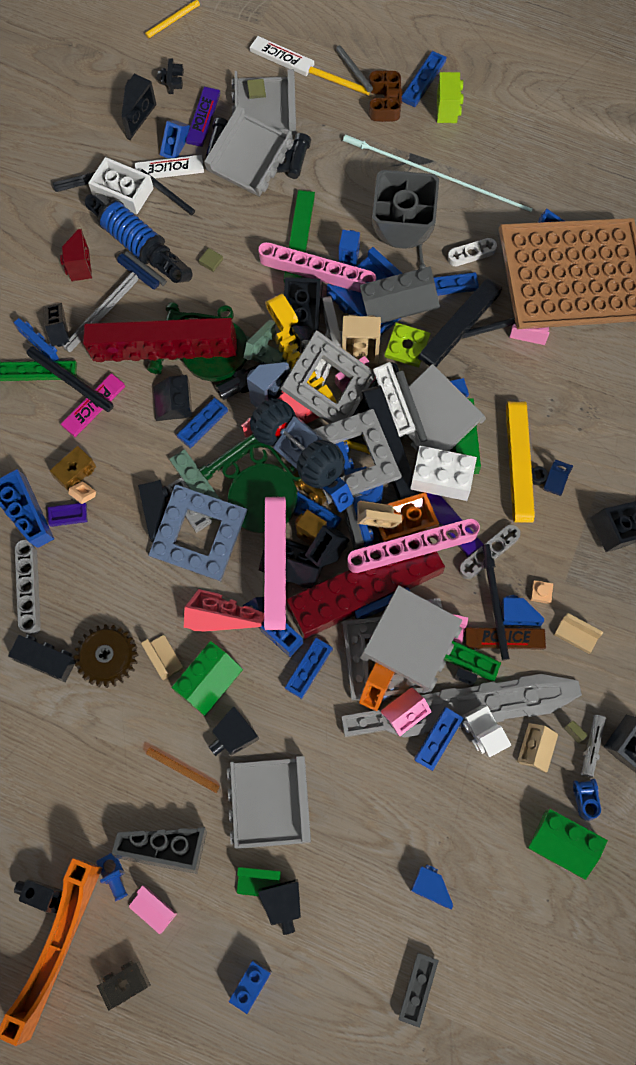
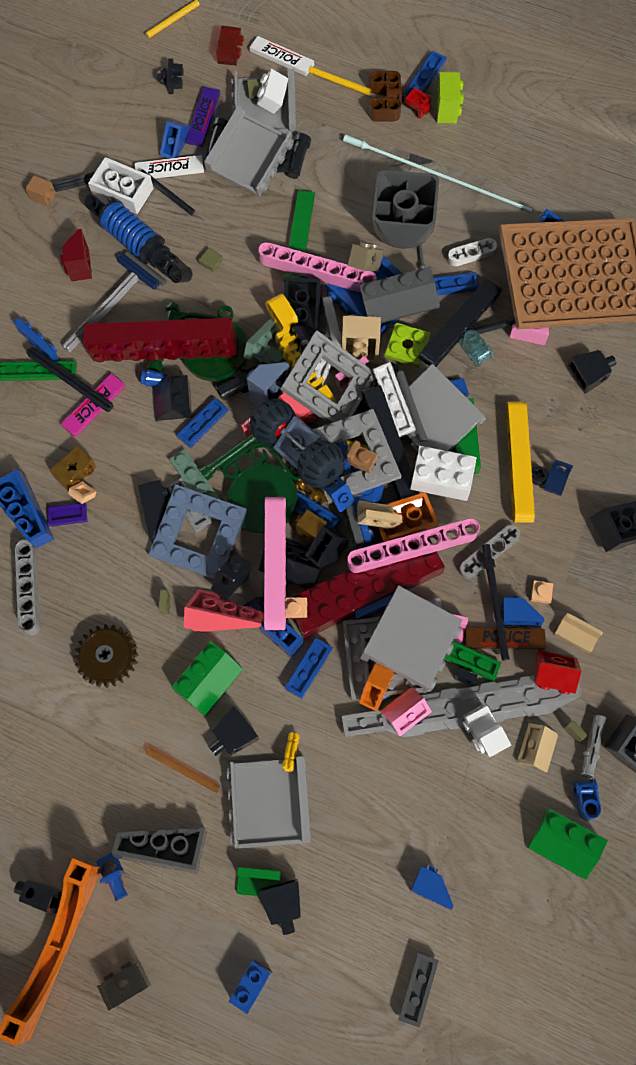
black brick [8,634,76,683] -> none
black slope [45,303,70,347] -> none
black slope [121,73,157,140] -> none
bright pink panel [129,886,177,934] -> none
tan panel [141,635,183,680] -> none
dark grey bar [336,45,373,92] -> none
blue brick [339,230,360,267] -> none
blue plate [414,707,464,771] -> none
dark purple tile [427,493,484,557] -> none
none -> medium nougat brick [25,176,56,206]
none -> blue cone [141,369,168,387]
none -> olive tile [159,590,171,614]
none -> black torso [211,554,251,600]
none -> clear red brick [216,26,244,66]
none -> white brick [257,69,289,114]
none -> yellow axle [282,732,299,772]
none -> light nougat plate [286,598,307,618]
none -> medium nougat bracket [346,441,378,473]
none -> dark tan brick [347,242,384,272]
none -> red bracket [405,87,431,119]
none -> clear light blue piece [462,330,494,367]
none -> red slope [534,650,582,694]
none -> black torso [568,350,617,394]

